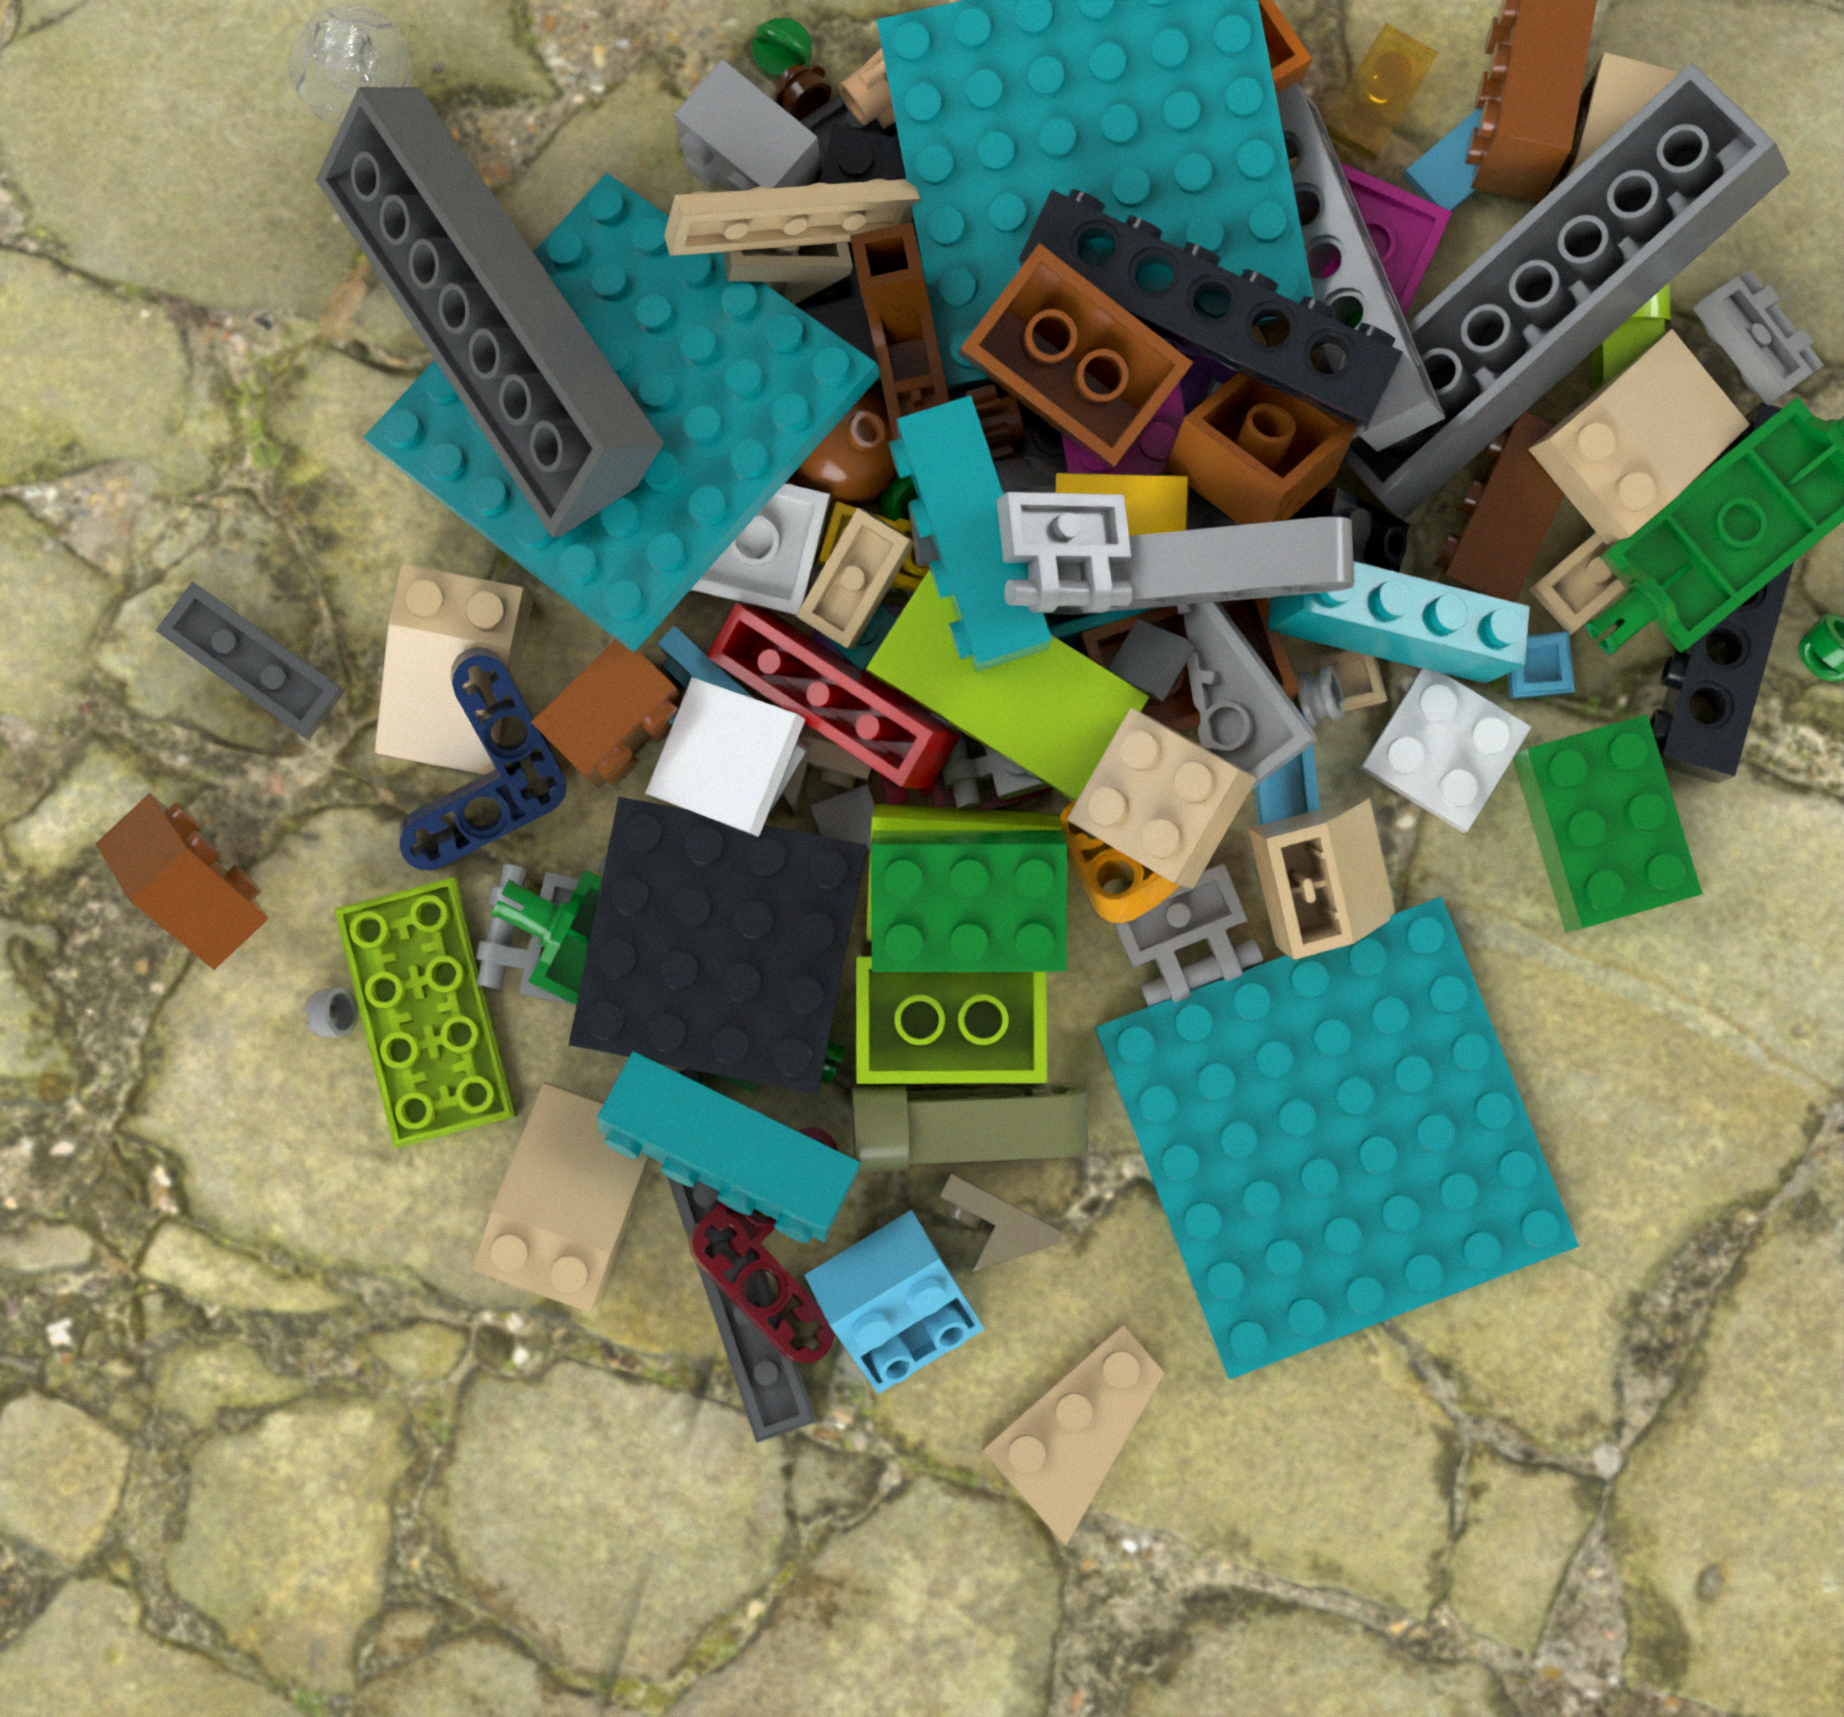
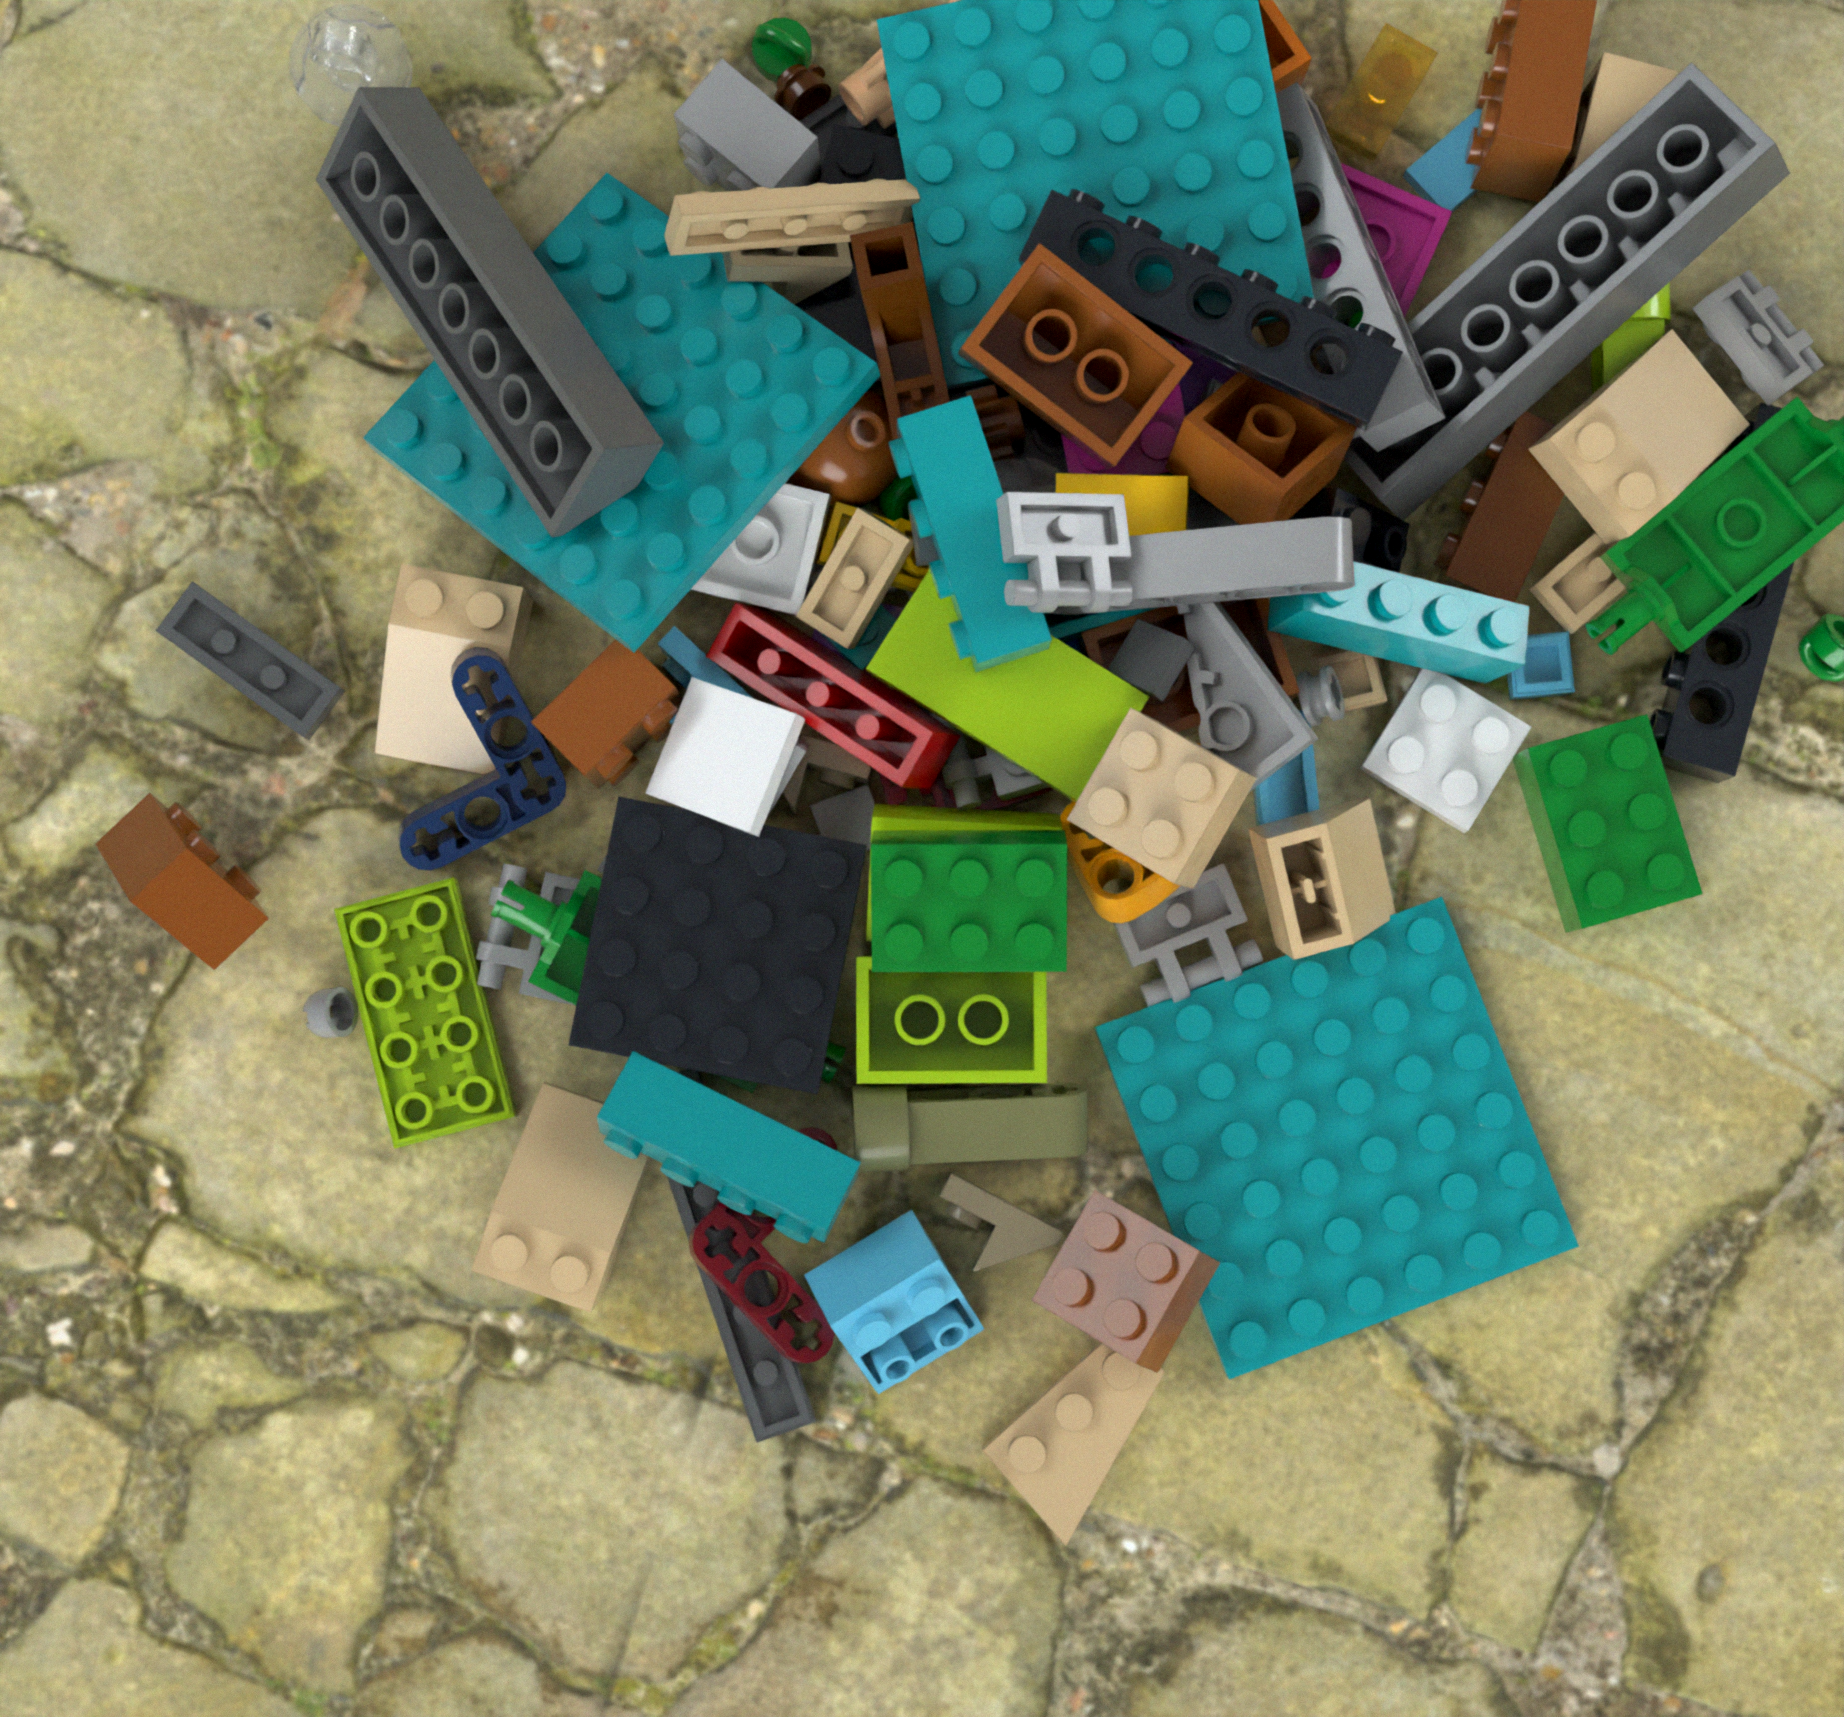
none -> brick [1032,1190,1220,1373]

